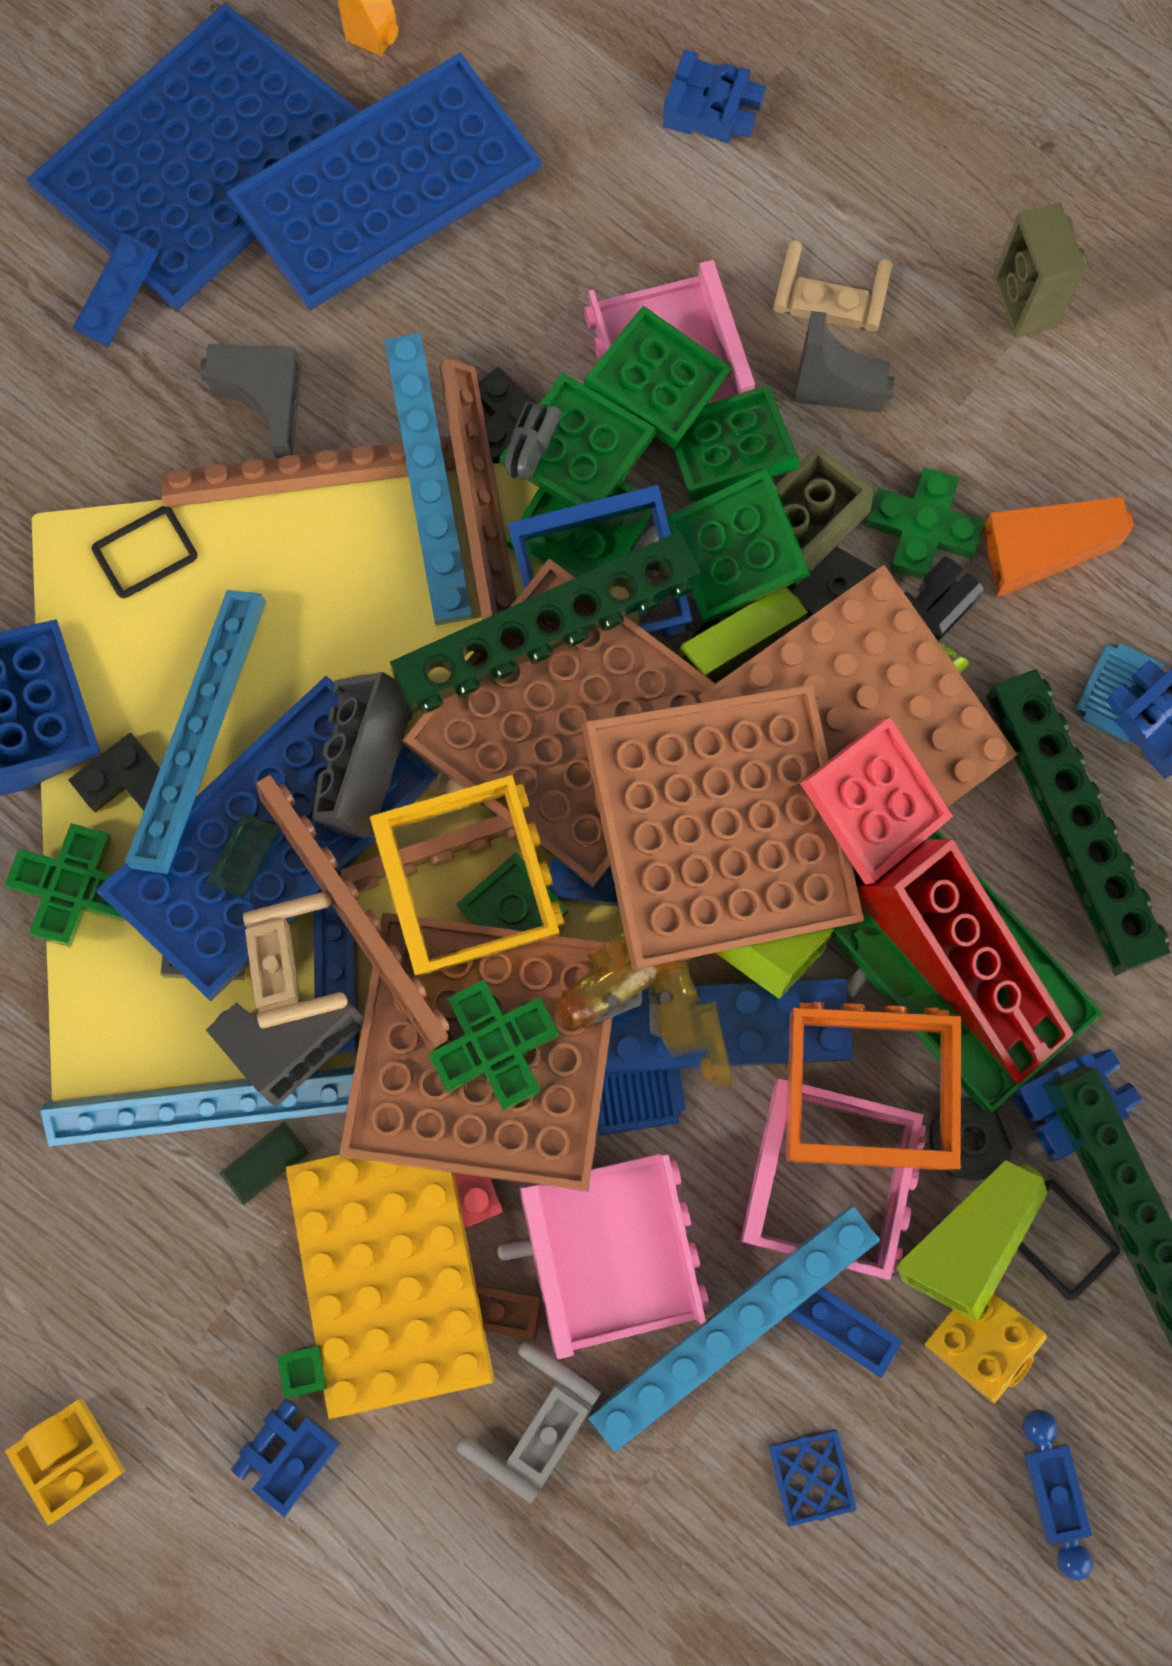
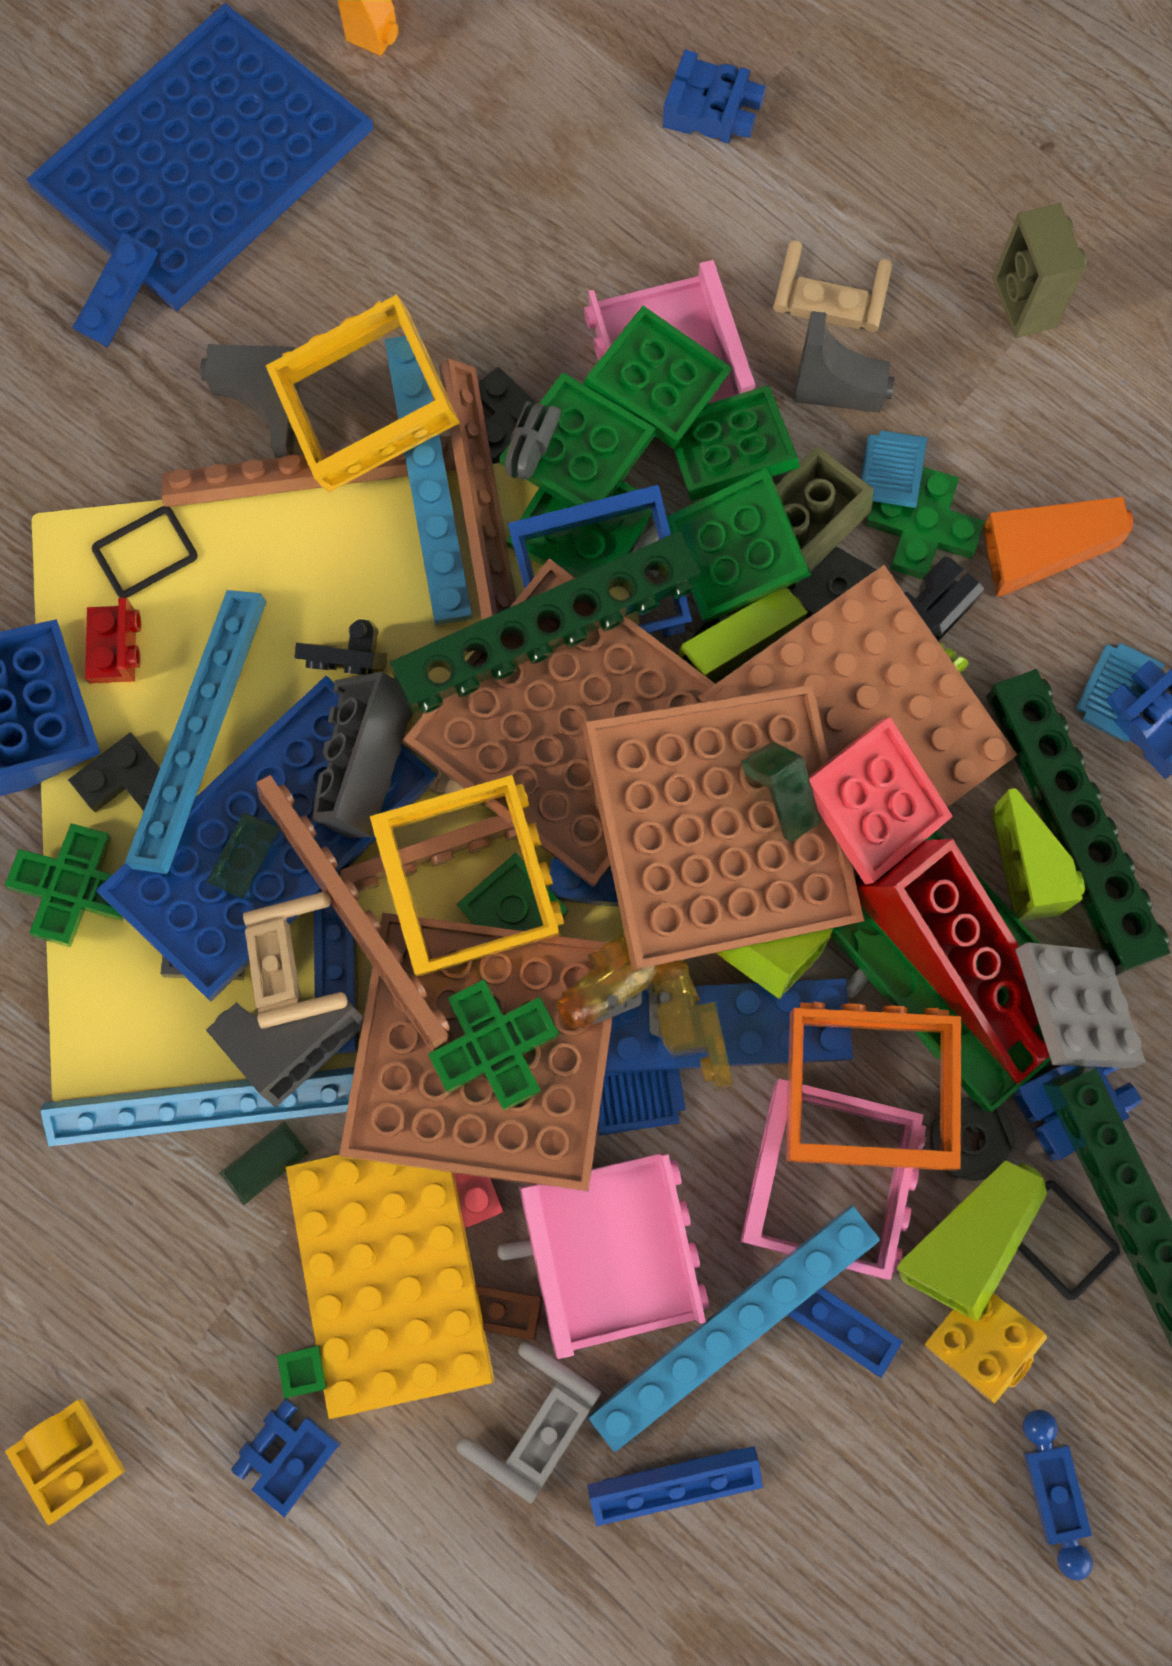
blue plate [226,52,542,311] -> none
blue window [769,1430,857,1527] -> none
none -> red bracket [85,597,141,684]
none -> yellow window [266,294,460,492]
none -> black plate [294,619,388,675]
none -> blue plate [587,1446,763,1526]
none -> clear green bracket [741,741,820,842]
none -> dark azure window [860,430,927,508]
none -> lime slope [990,788,1085,921]
none -> light grey plate [1016,942,1146,1068]

